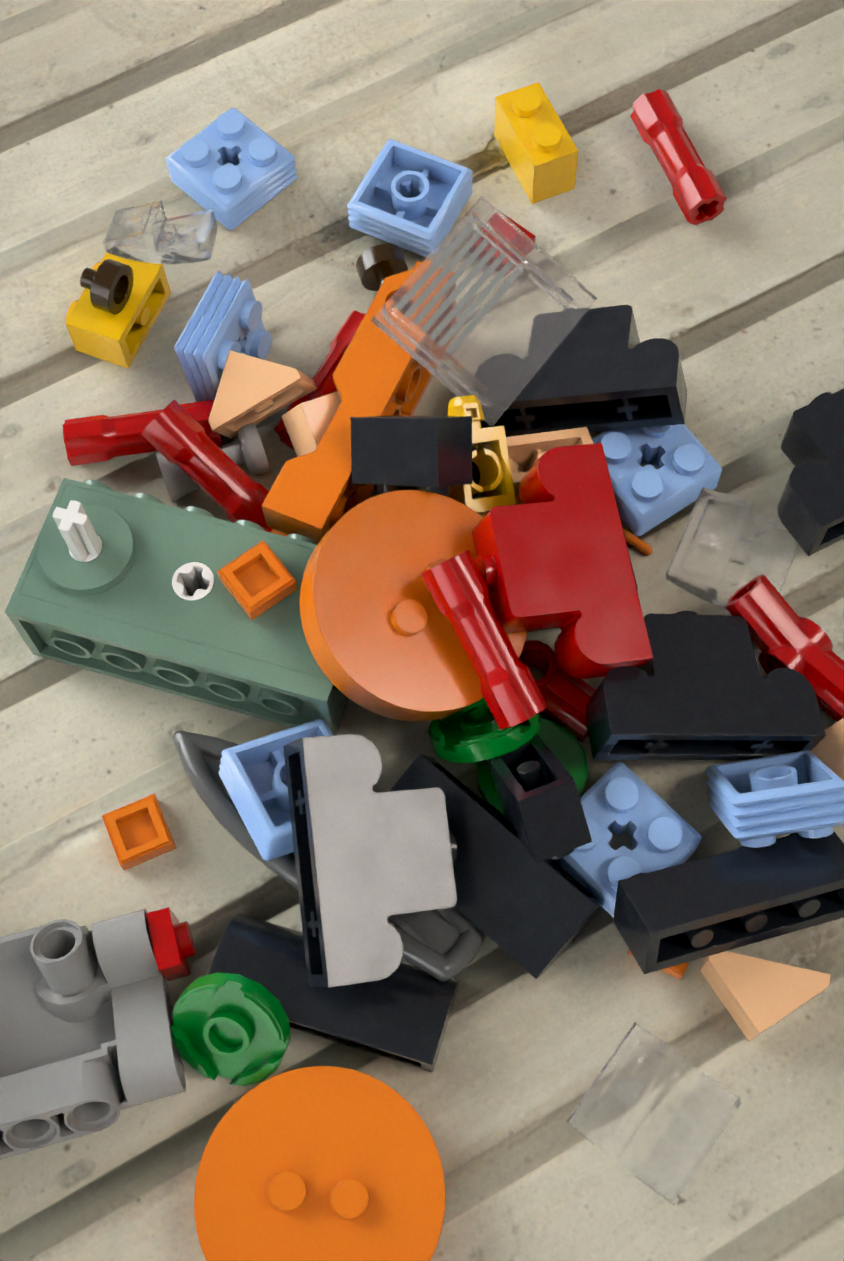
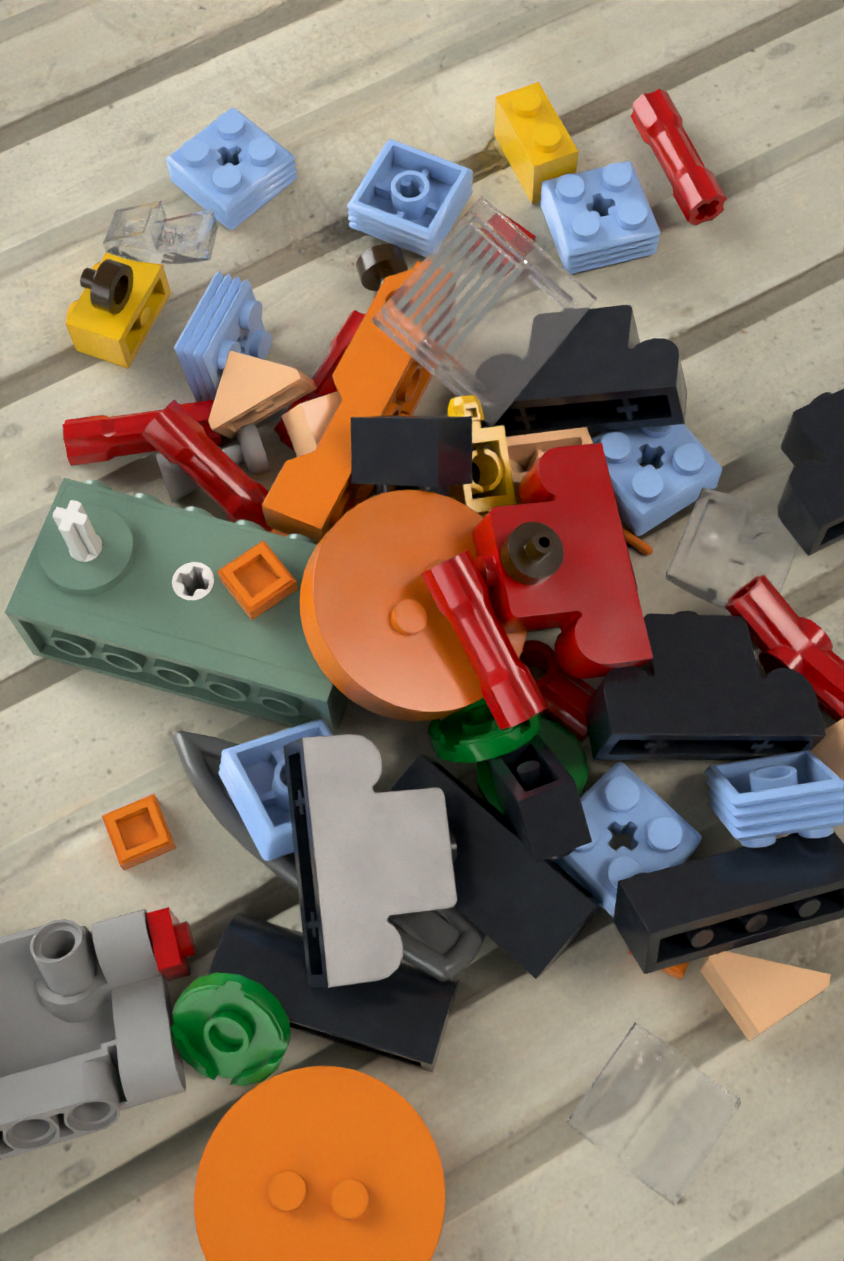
none -> dark brown tile [500,522,564,585]
none -> light blue brick [540,161,660,274]

